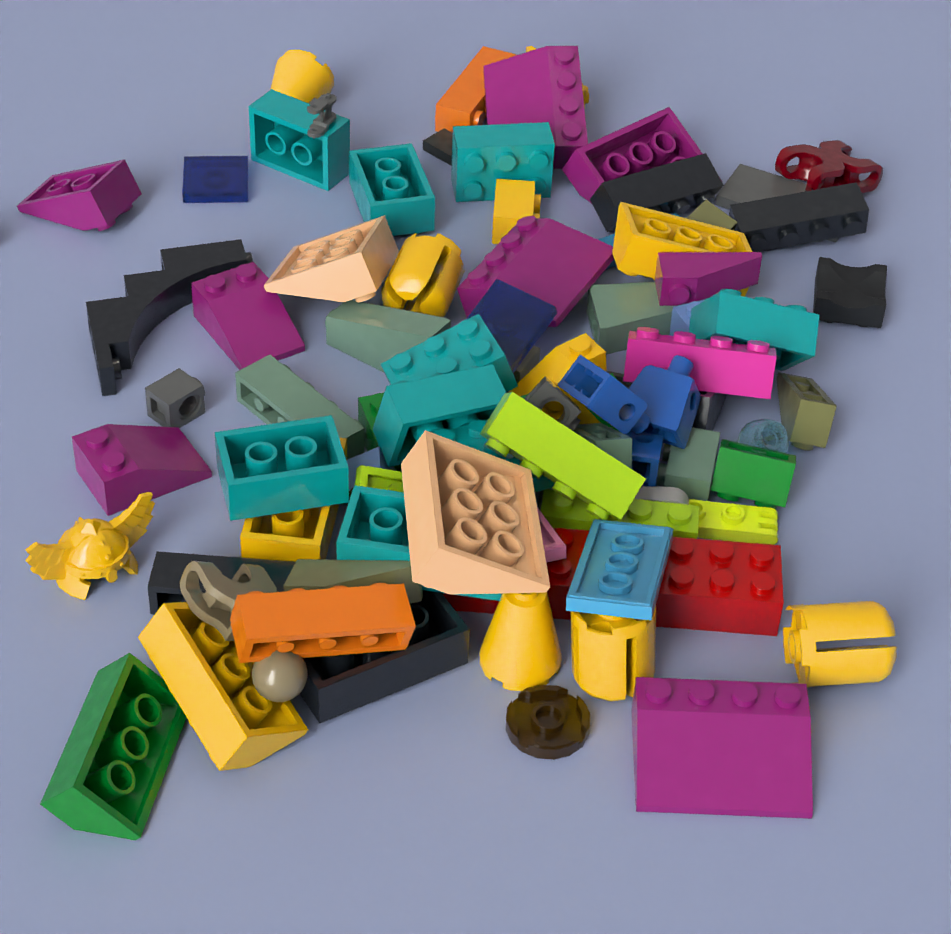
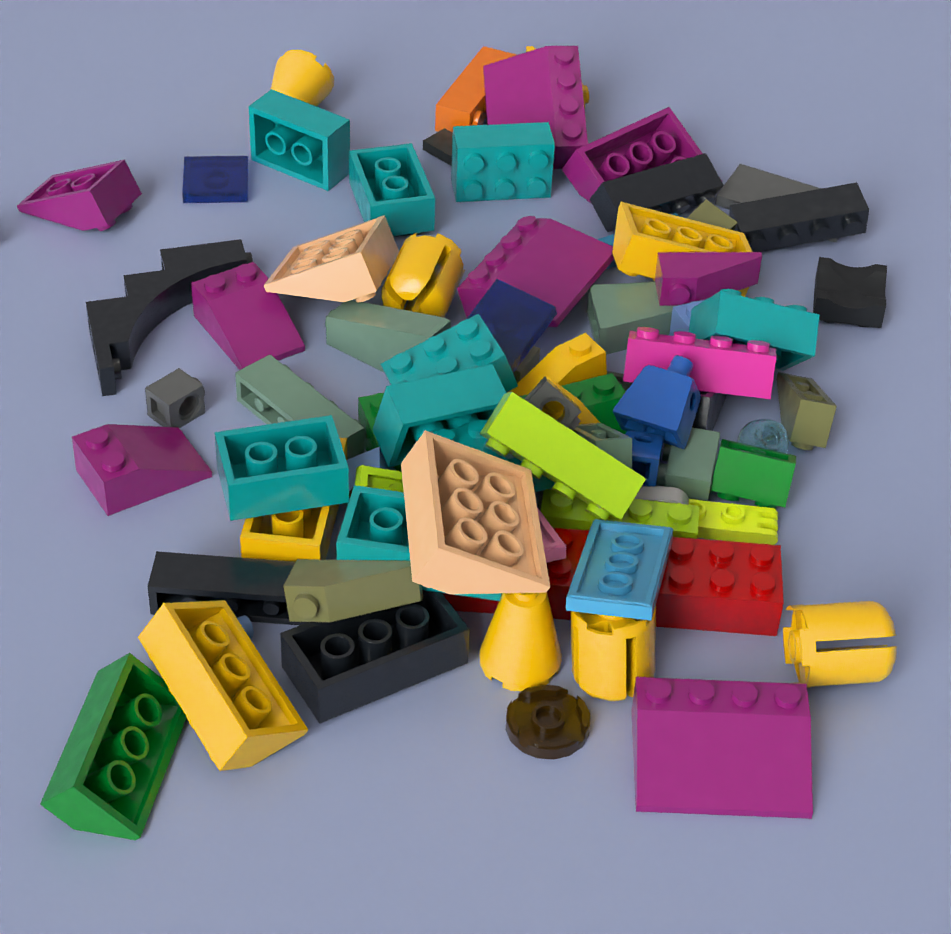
yellow helmet [25,492,155,600] -> none
dark tan piece [180,561,308,702] -> none
orange brick [230,583,416,663] -> none
dark grey piece [307,93,336,138] -> none
yellow brick [492,179,541,244] -> none
blue torso [557,355,650,434] -> none
dark red piece [775,140,883,193] -> none

